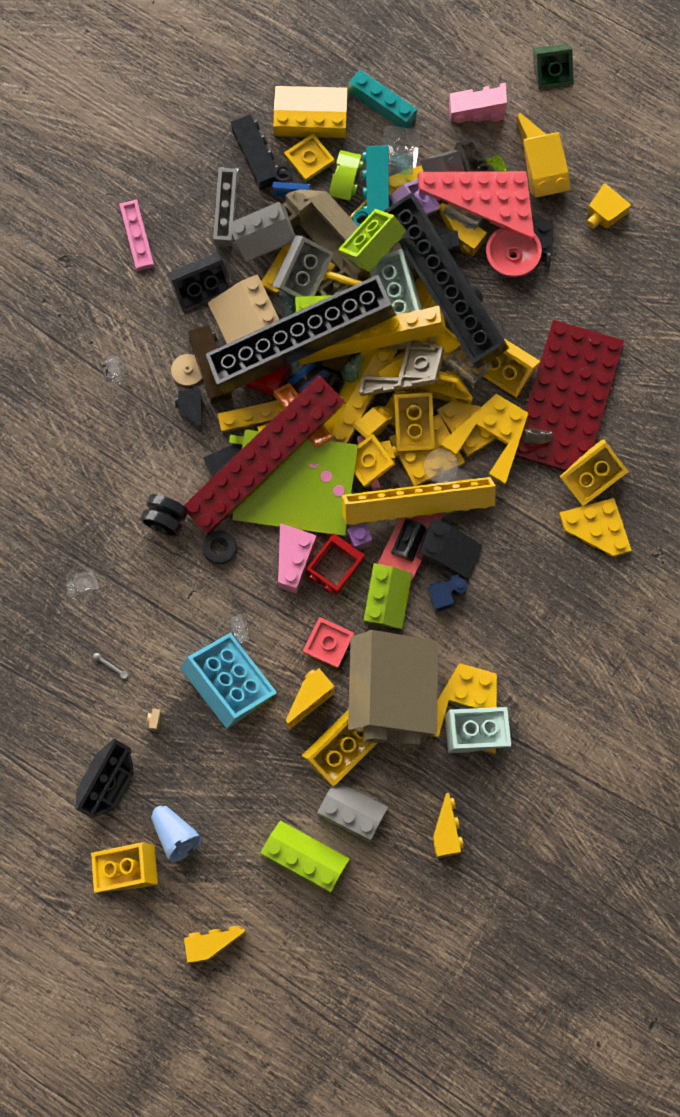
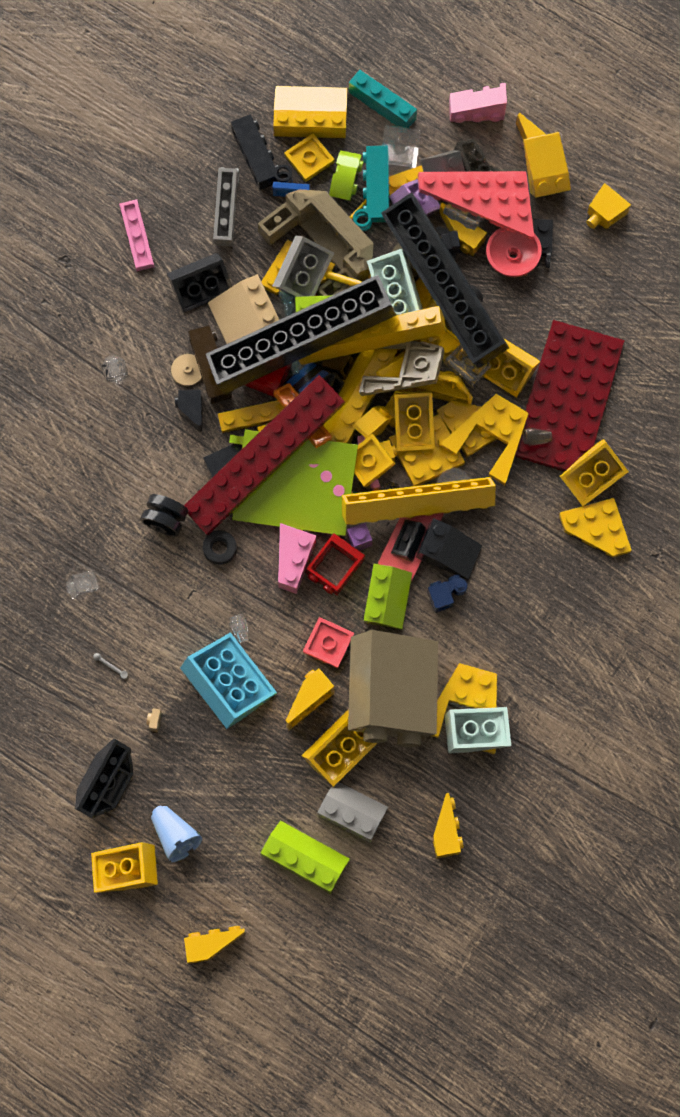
light grey slope [229,202,295,262] -> none
lime slope [338,209,406,272] -> none
clear light blue cone [342,354,364,382] -> none
clear light blue bracket [390,154,414,175] -> none
clear piece [424,449,458,483] -> none
clear neon green tile [483,154,507,172] -> none
dark green slope [533,43,574,89] -> none

